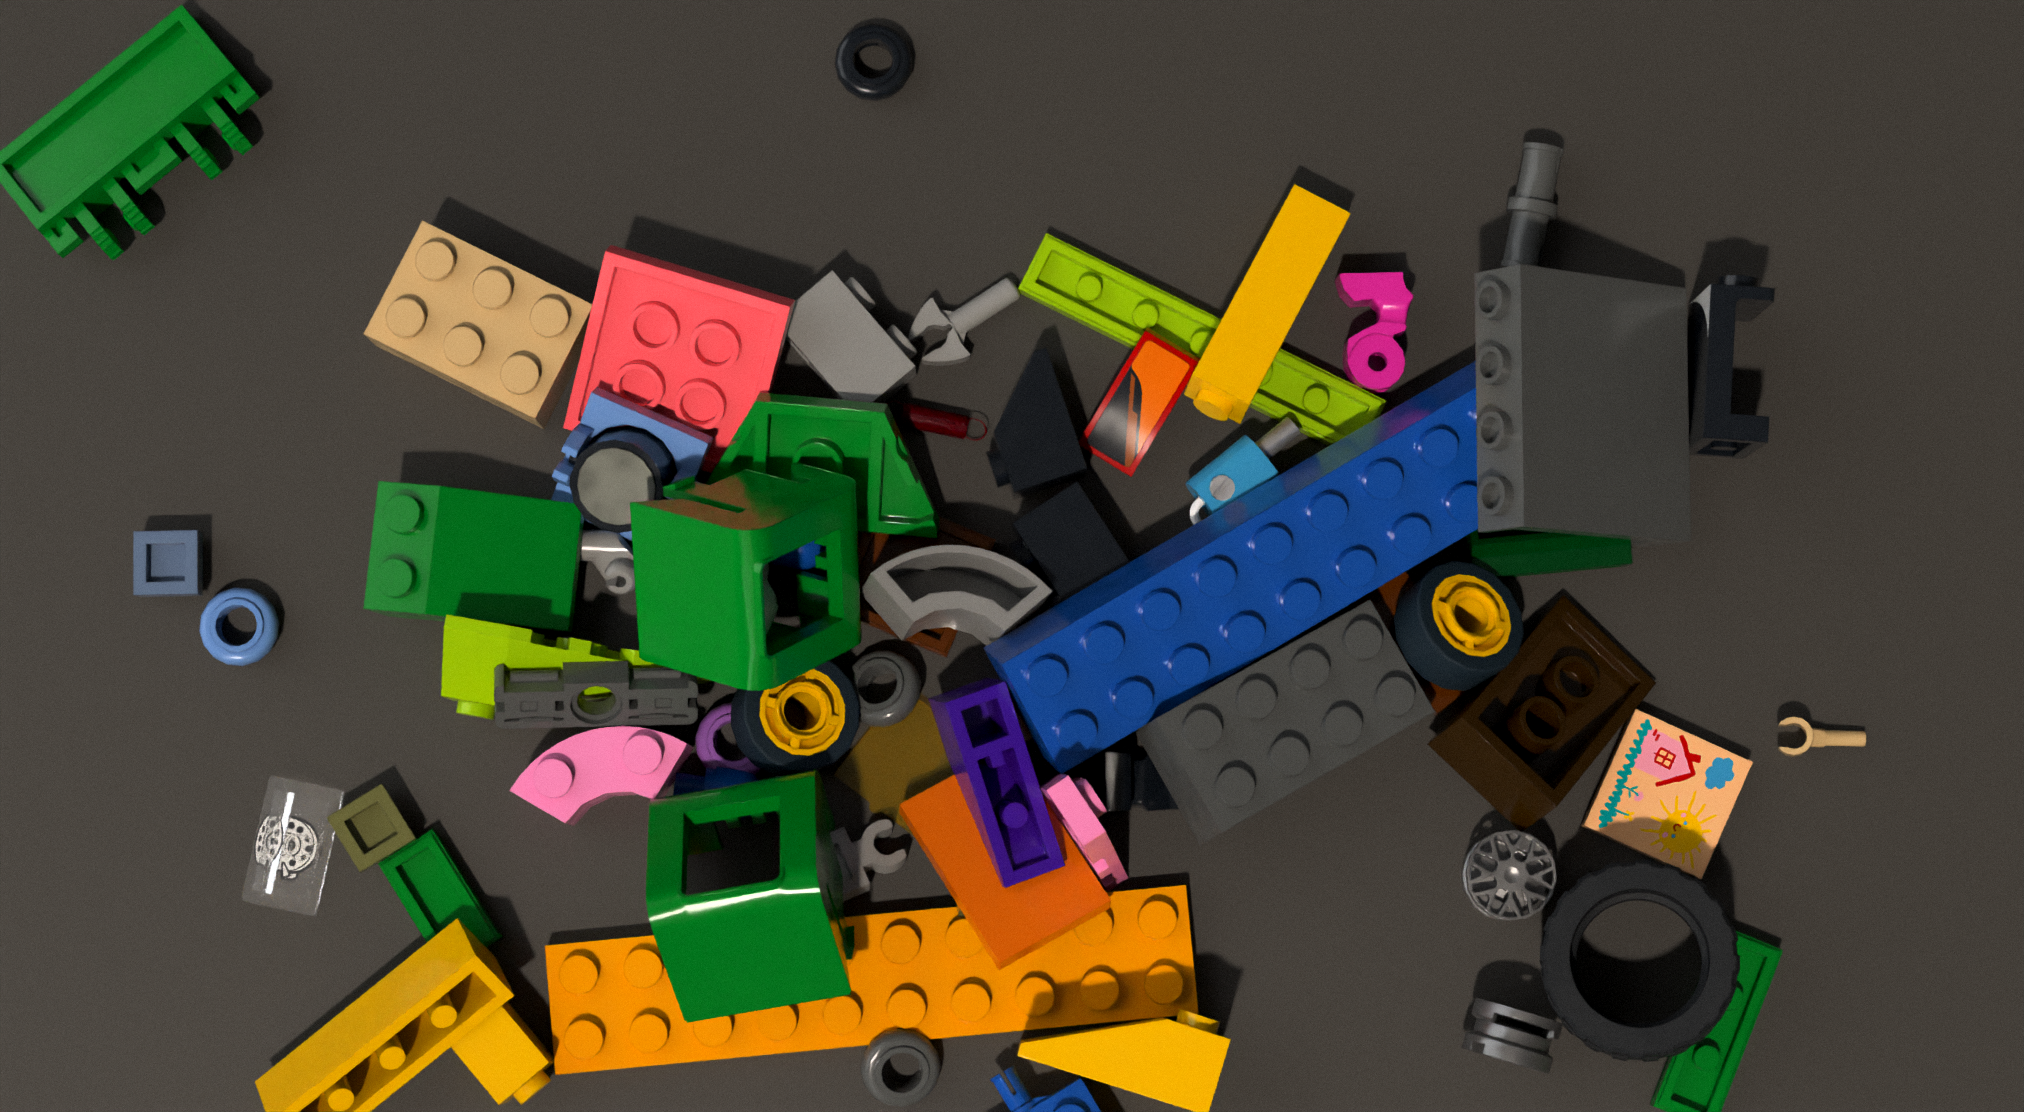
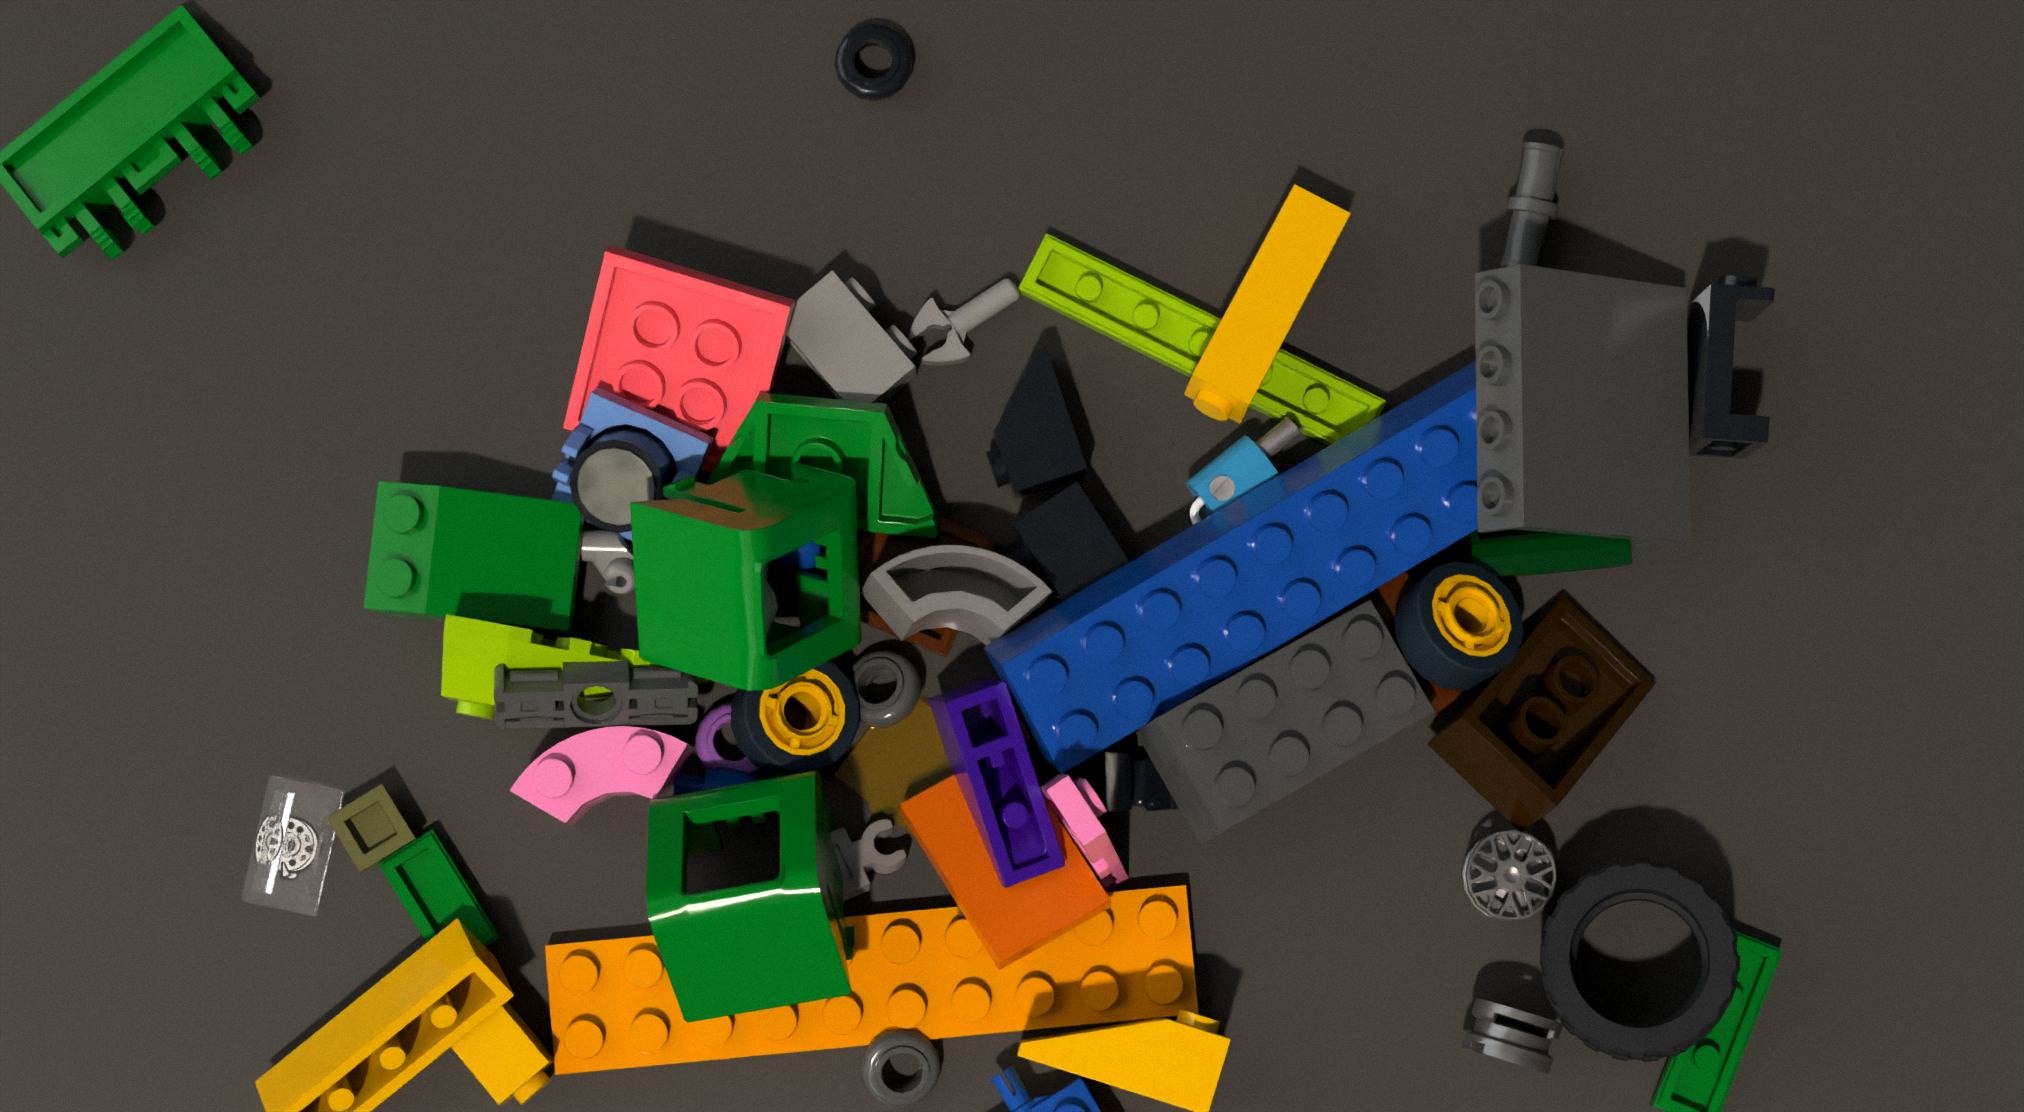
sand blue plate [133,530,203,597] -> none
medium blue piece [199,587,279,666] -> none
tan brick [364,220,592,429] -> none
dark red piece [886,401,987,441] -> none
slope [1079,327,1200,477] -> none
dark pink leg [1334,272,1413,395] -> none
light nougat tile [1581,709,1753,879] -> none
tan hand [1778,717,1866,757] -> none

